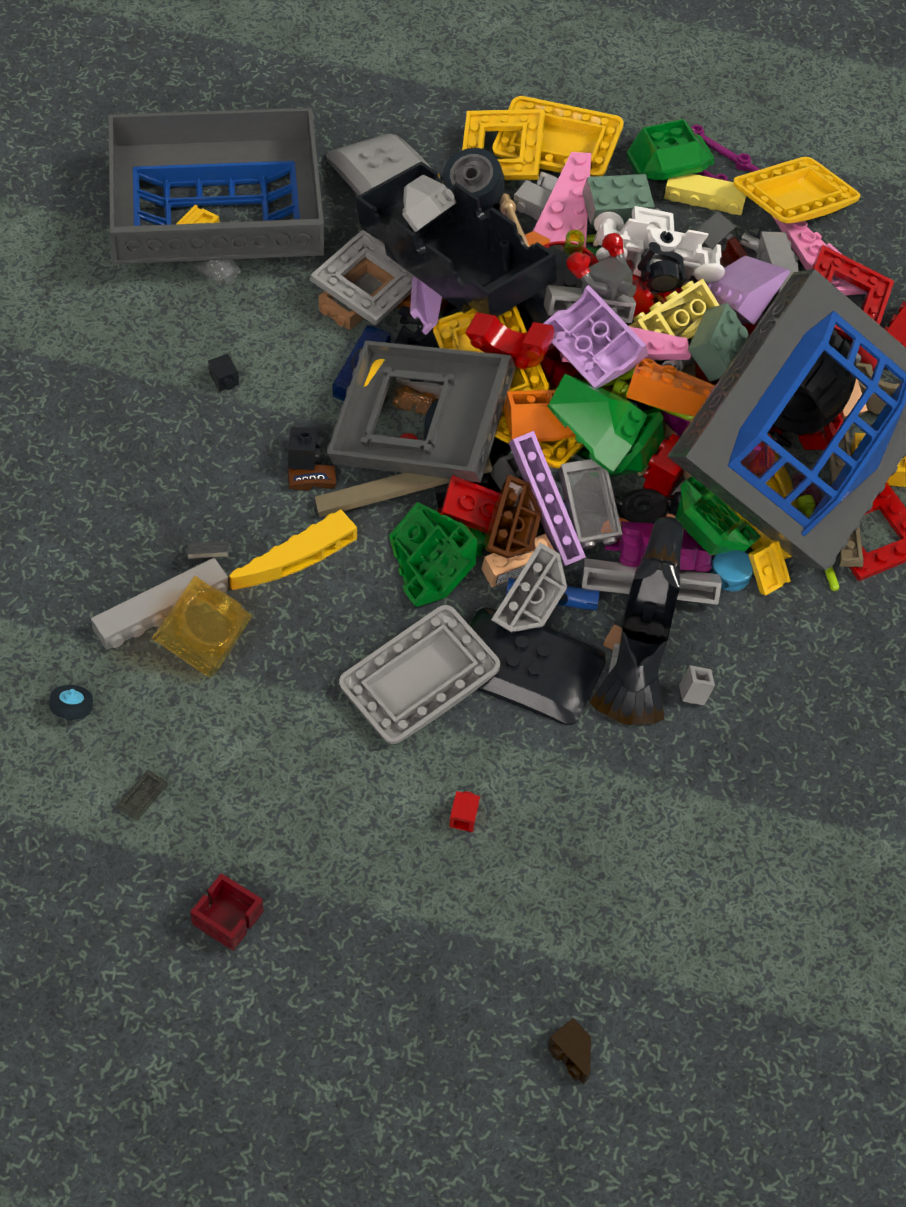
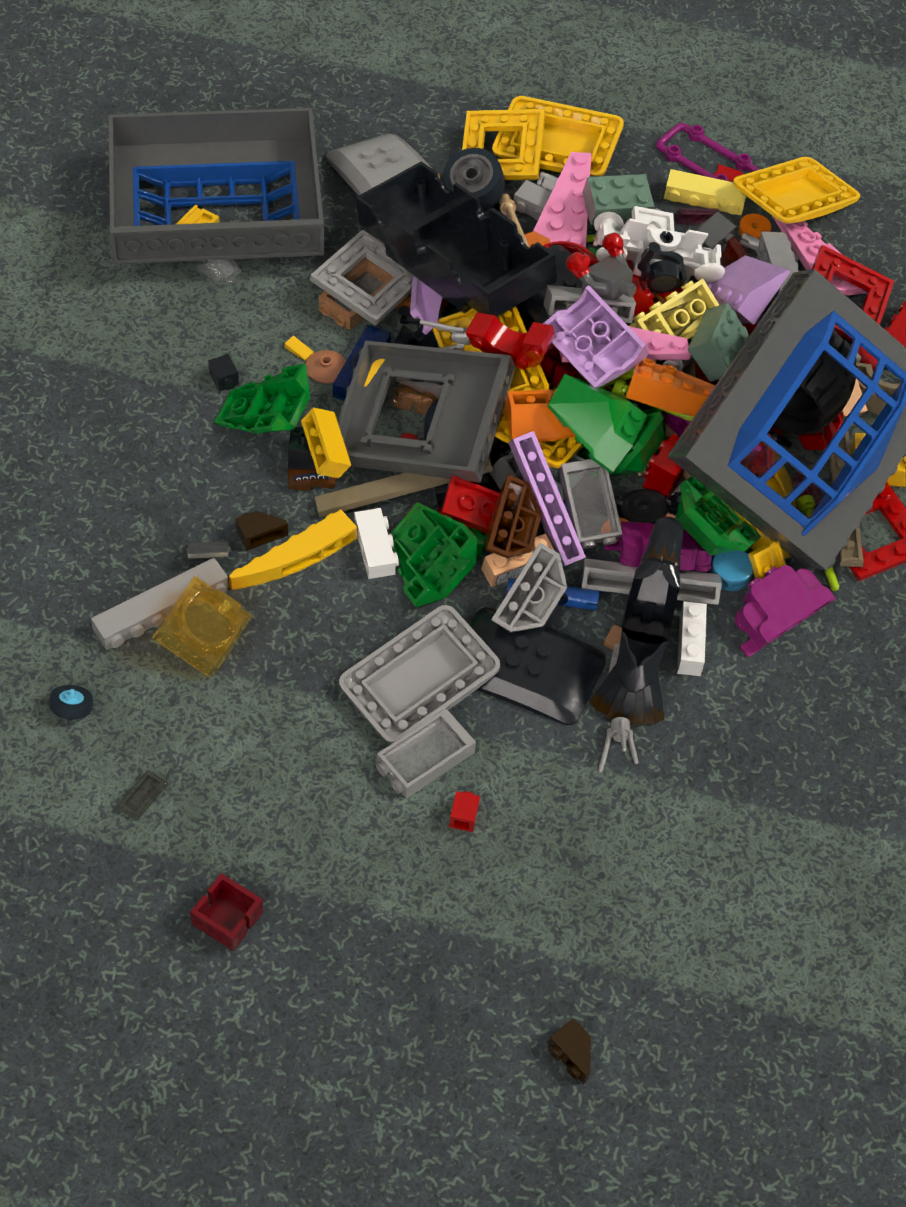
light grey wedge [402,175,457,232] -> none
clear neon green beam [564,230,585,254] -> none
green piece [627,119,714,180] -> none
light grey brick [679,665,715,705] -> none
none -> green wedge [214,363,310,433]
none -> dark brown slope [235,511,288,551]
none -> yellow piece [285,336,314,361]
none -> yellow brick [301,407,351,478]
none -> nougat dish [305,350,348,384]
none -> white brick [354,508,399,579]
none -> window [376,709,476,799]
none -> light grey plant [420,320,470,350]
none -> light grey plant [598,717,639,773]
none -> clear pink slope [675,208,719,225]
none -> white brick [677,601,707,676]
none -> red piece [713,164,744,182]
none -> magenta brick [734,565,836,657]
none -> orange piece [738,214,771,239]

